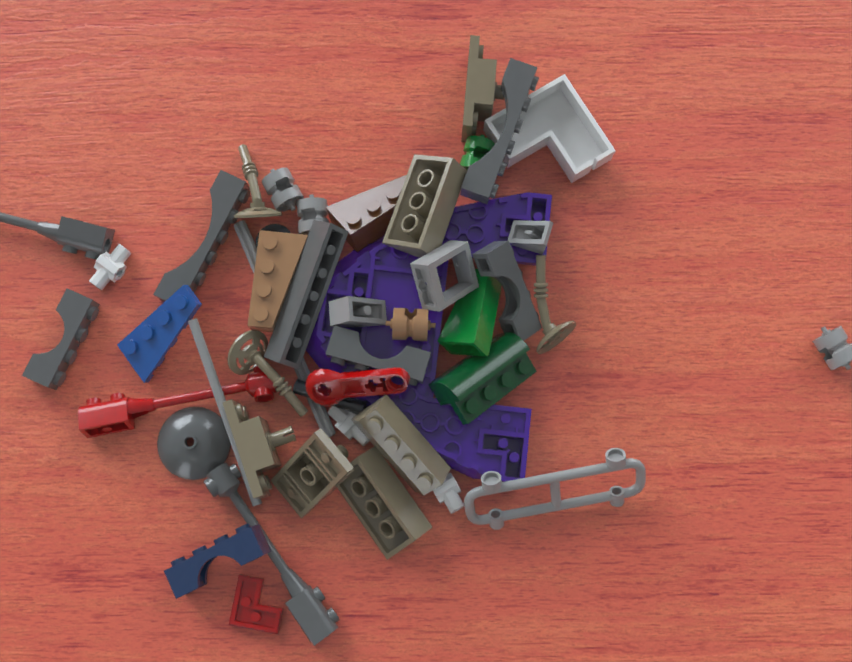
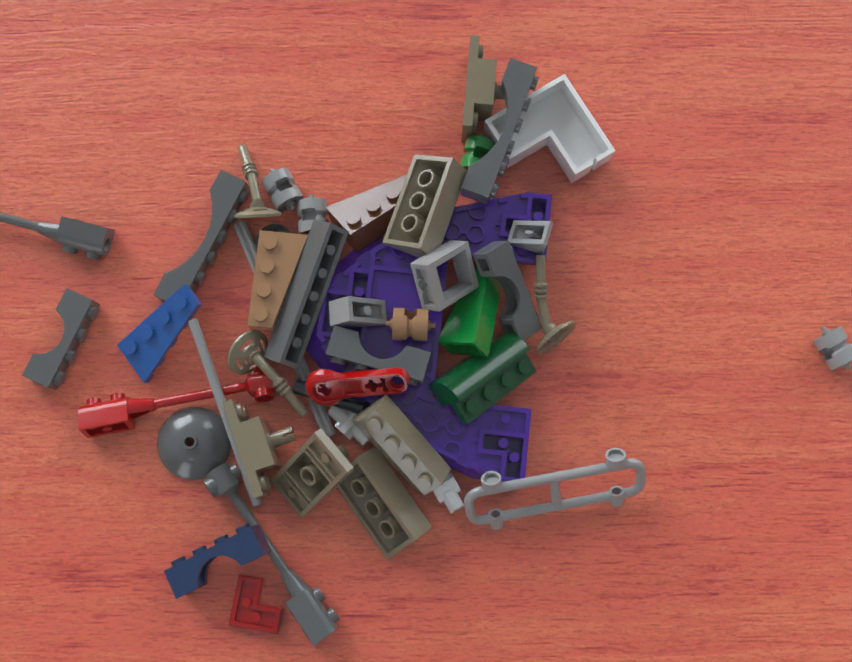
white axle [89,244,132,290] -> none

